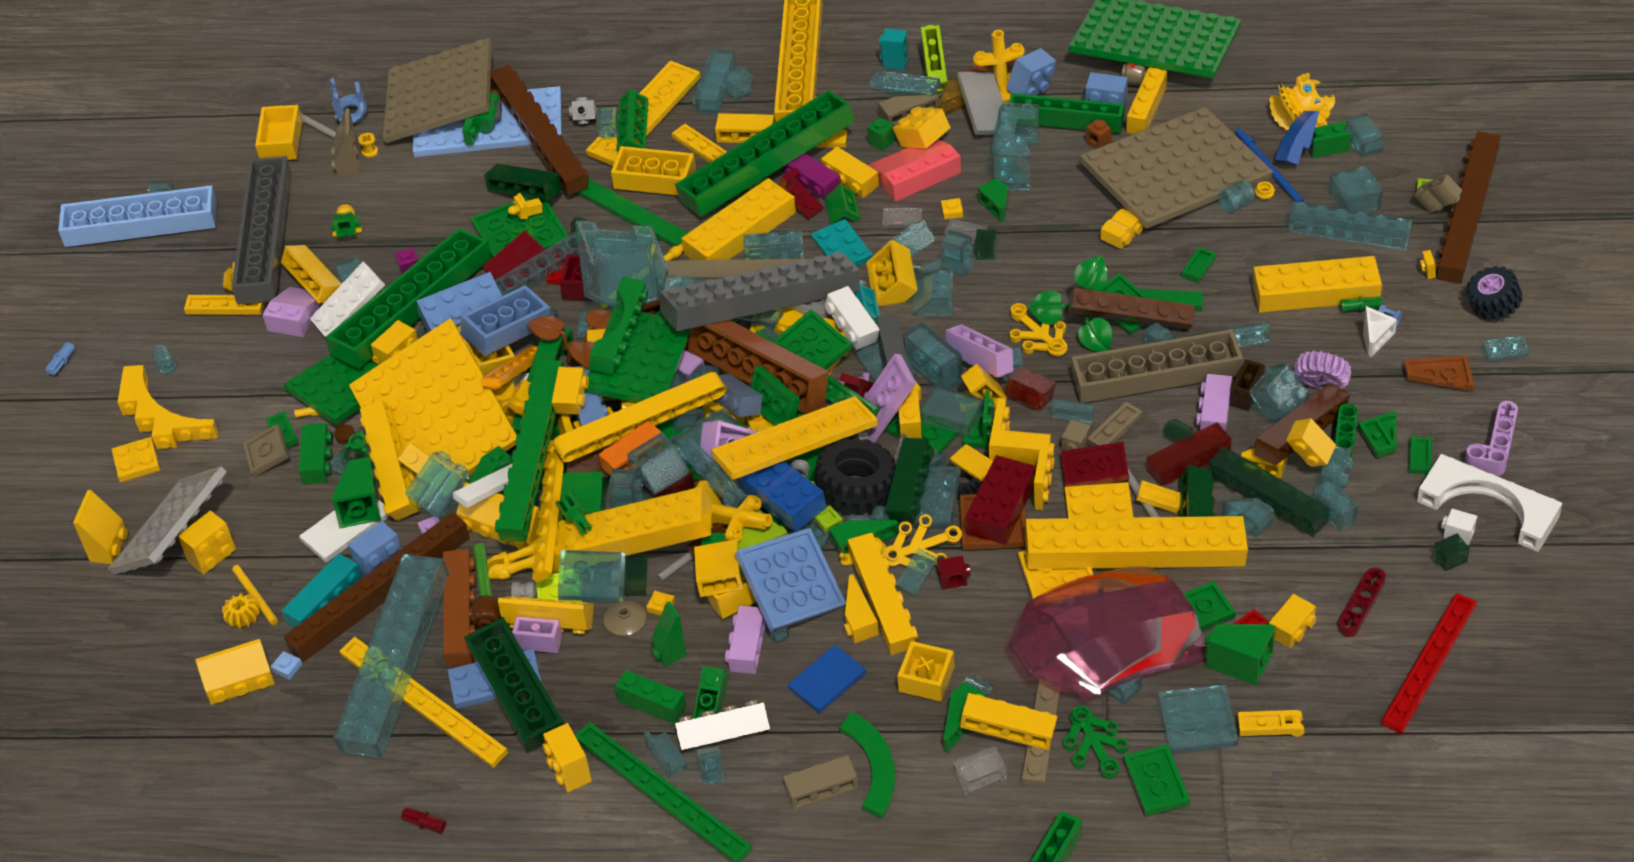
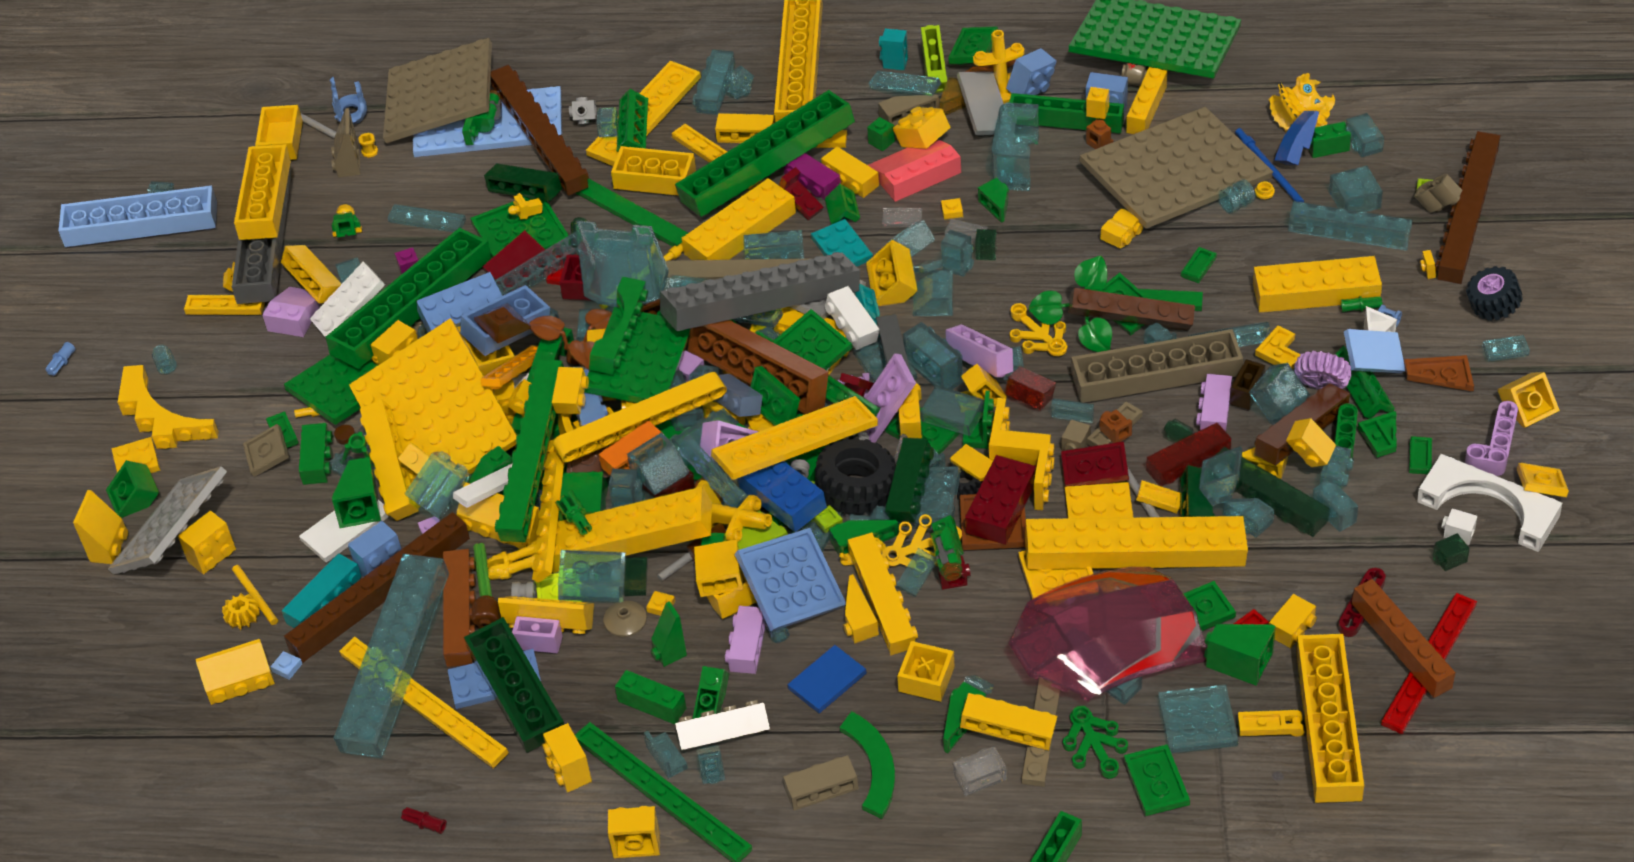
none -> green slope [106,460,159,518]
none -> yellow brick [234,144,291,240]
none -> clear light blue tile [387,204,466,232]
none -> reddish brown slope [474,303,531,343]
none -> yellow brick [608,806,660,858]
none -> green plate [930,515,964,581]
none -> green plate [948,26,998,65]
none -> yellow brick [1086,87,1109,119]
none -> dark orange brick [1100,409,1132,443]
none -> clear light blue slope [1199,446,1242,506]
none -> yellow plate [1255,325,1300,373]
none -> yellow brick [1296,634,1364,803]
none -> green fence [1336,345,1395,419]
none -> light blue tile [1344,329,1405,373]
none -> dark orange brick [1352,579,1456,698]
none -> yellow slope [1497,372,1560,428]
none -> yellow tile [1517,463,1569,497]

